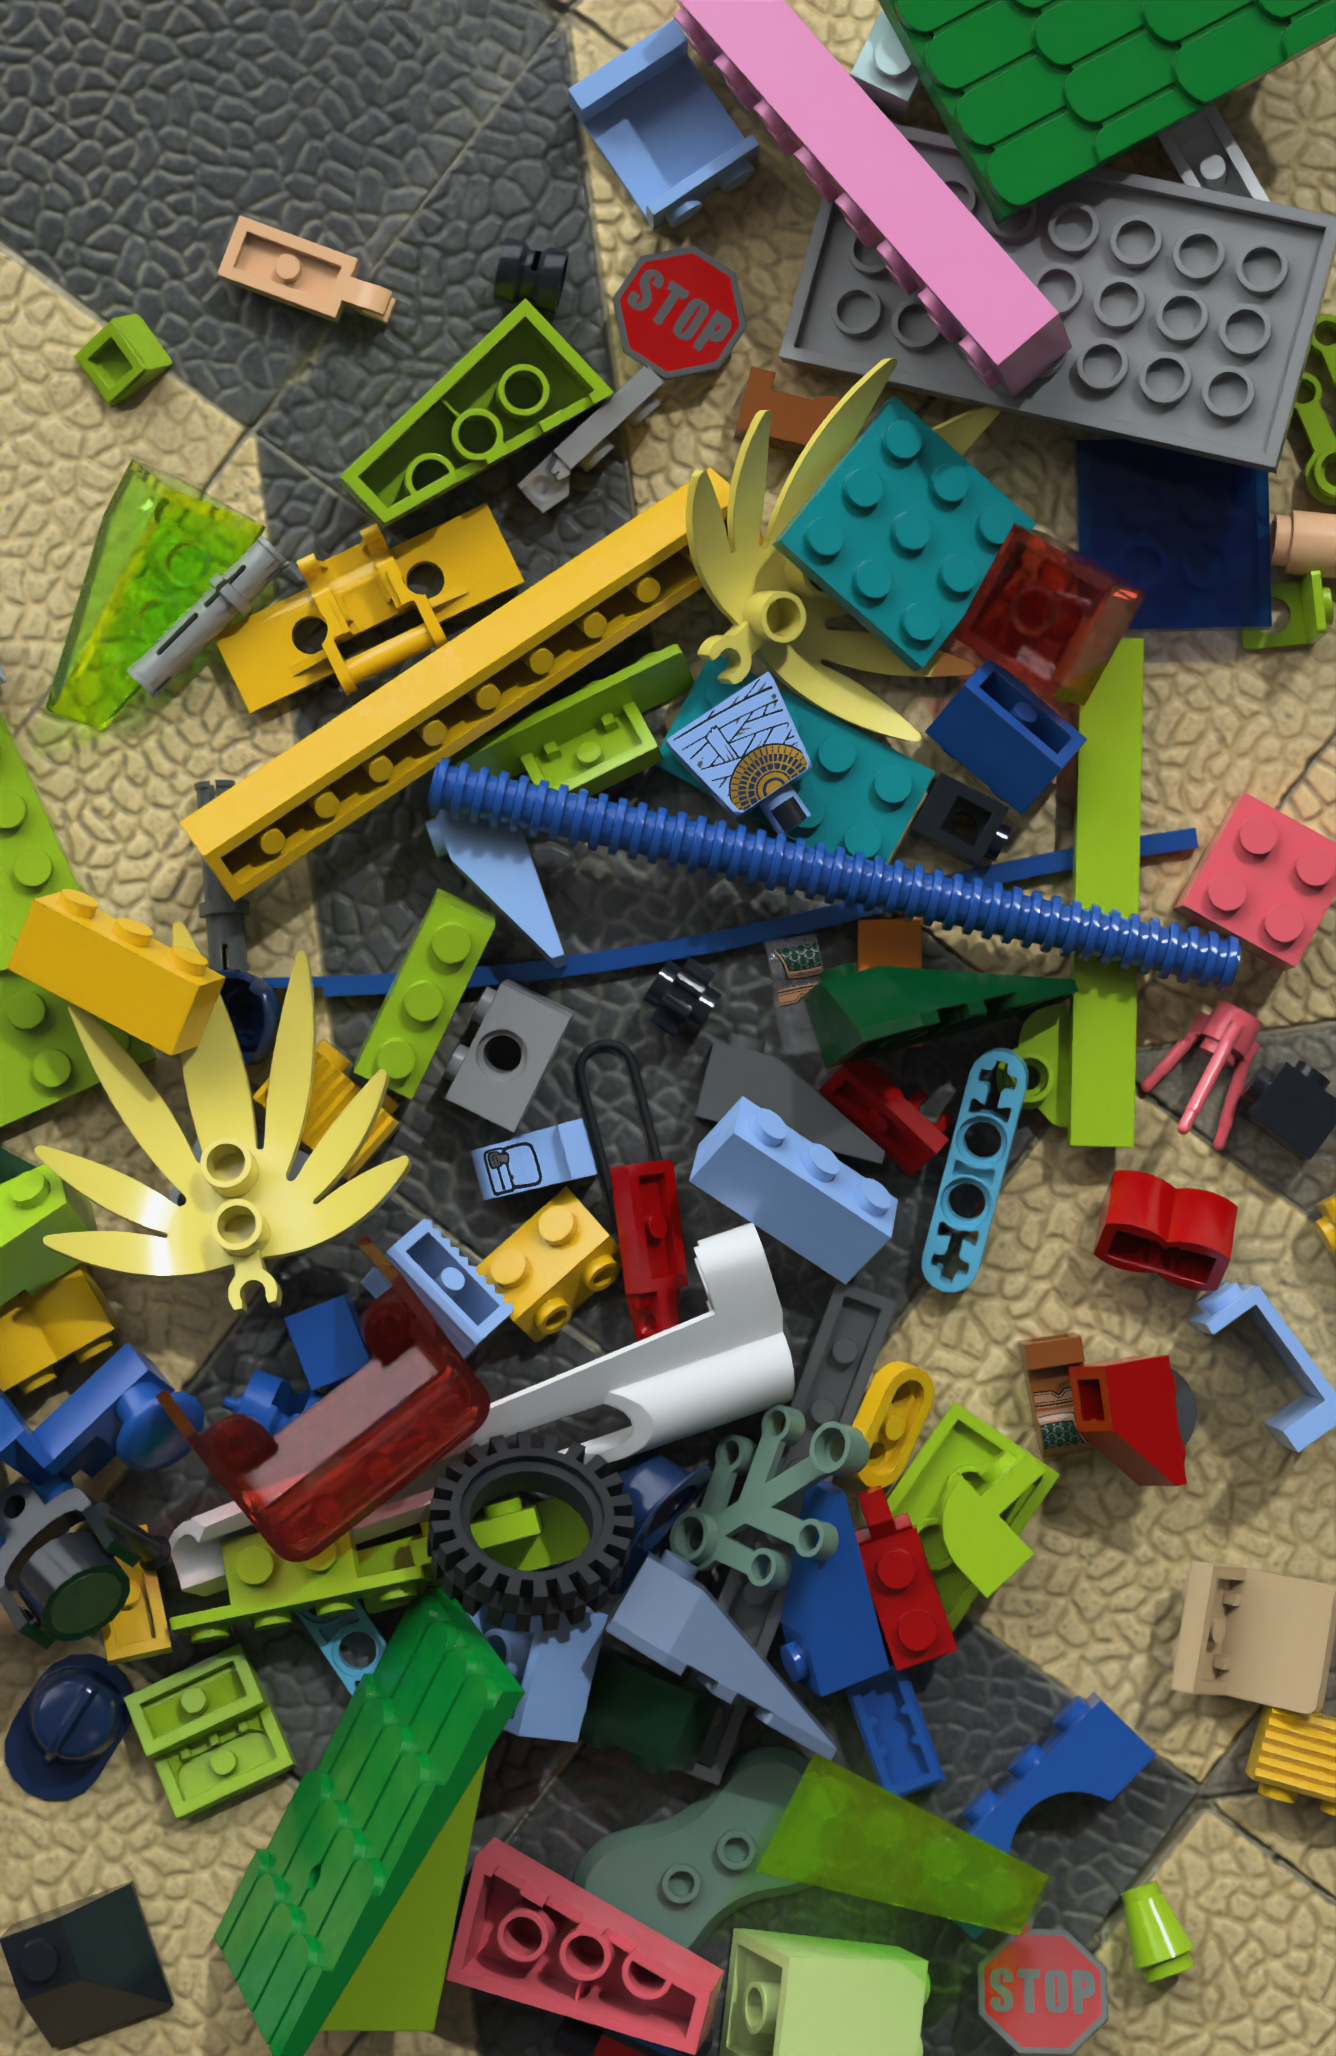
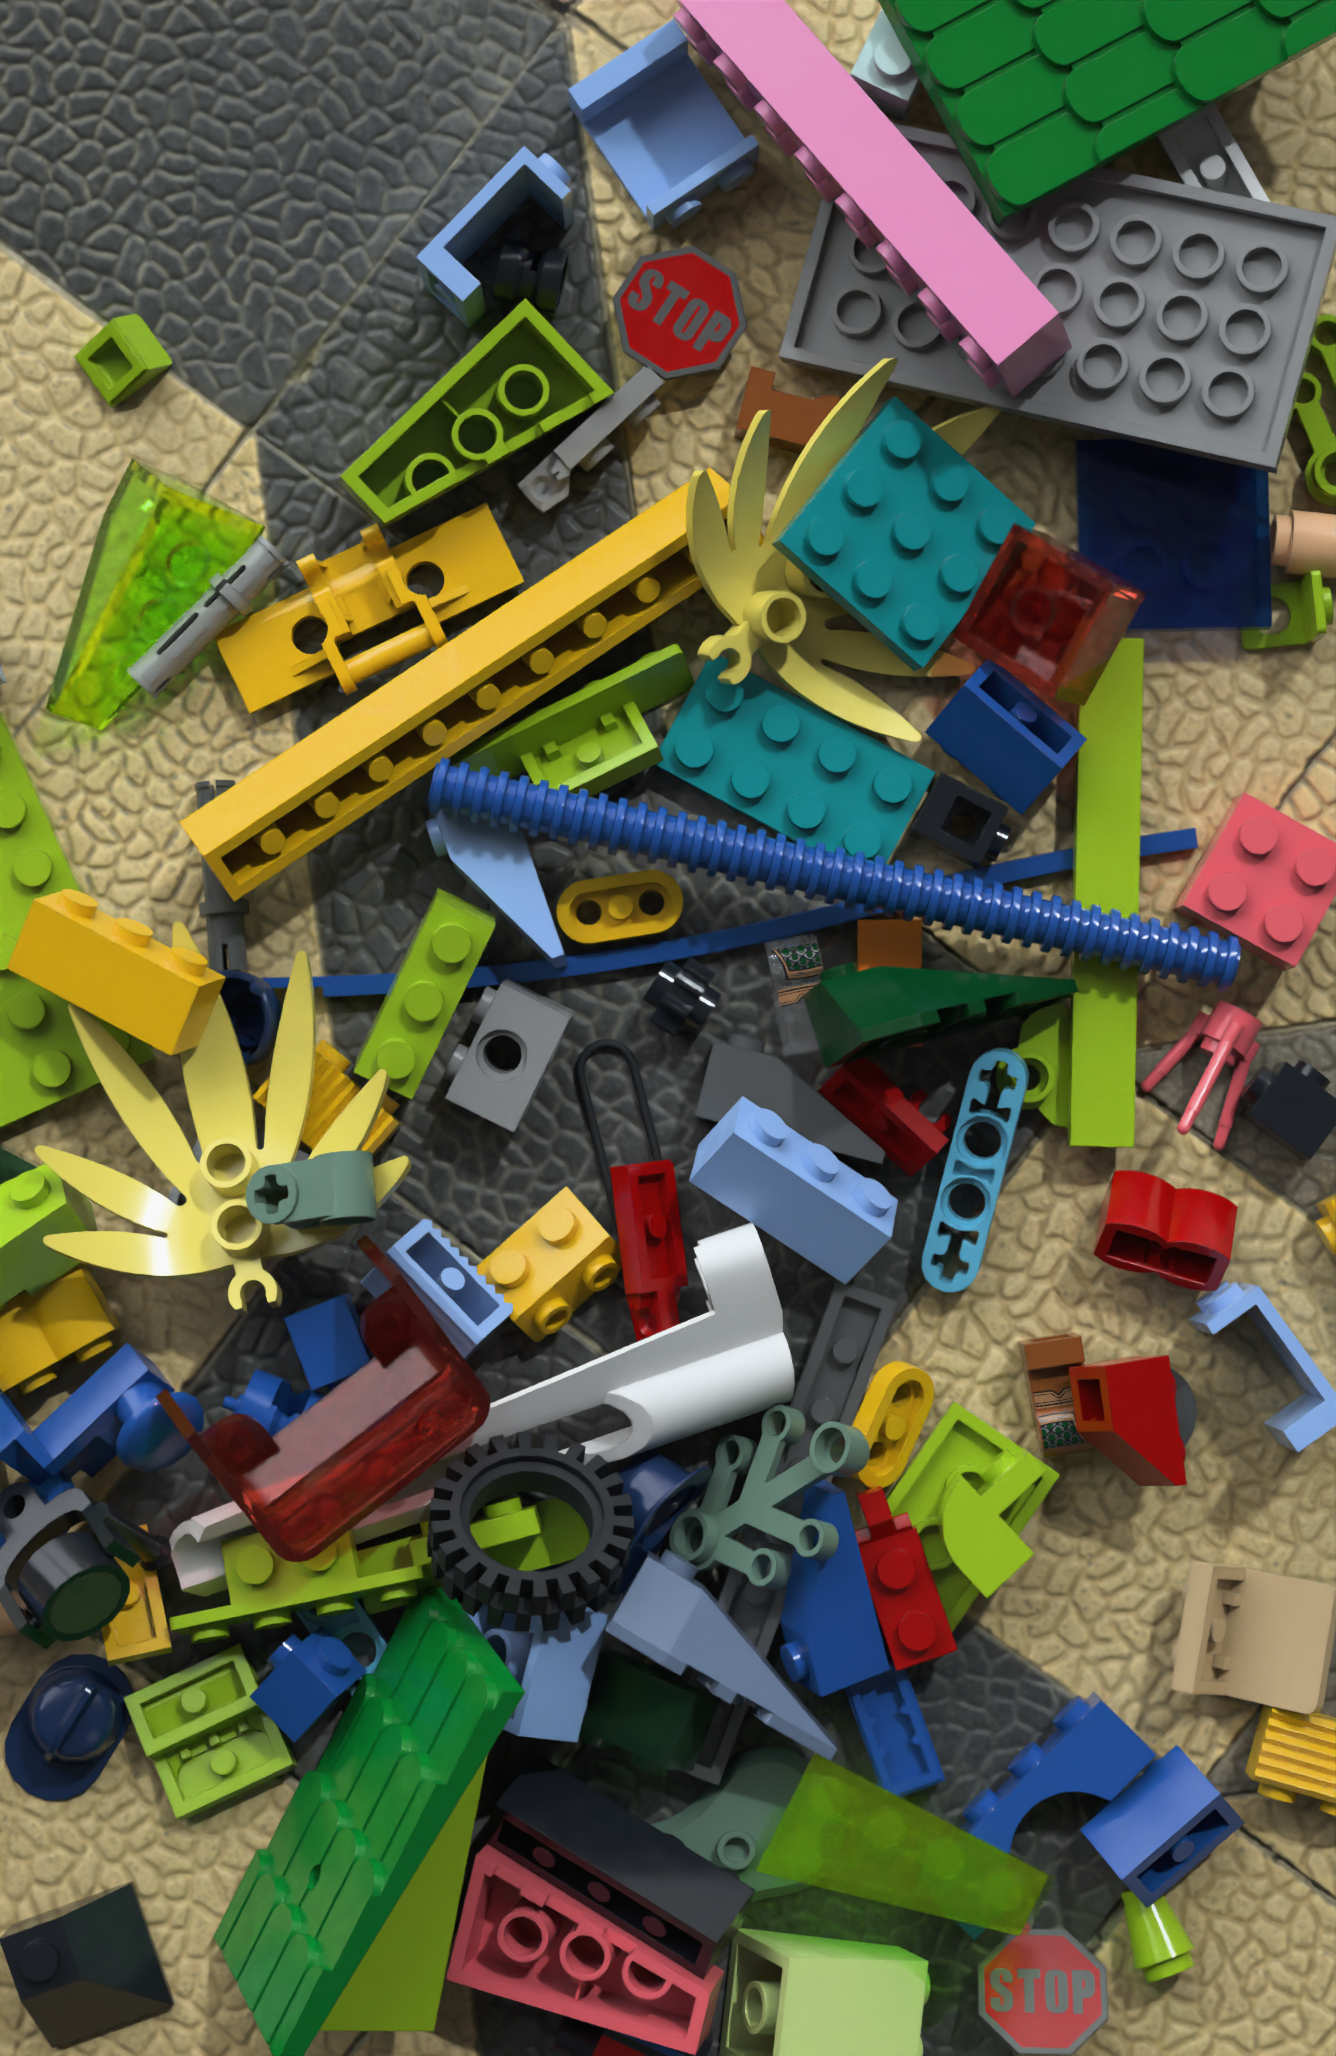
light nougat plate [217,215,396,324] -> none
light blue leg [470,1118,598,1201] -> none
light blue torso [666,671,813,834] -> none
none -> sand green piece [245,1151,377,1230]
none -> blue brick [250,1625,367,1743]
none -> light blue panel [416,146,574,329]
none -> black brick [484,1754,755,1980]
none -> yellow plate [556,870,683,945]
none -> blue brick [1080,1745,1245,1908]

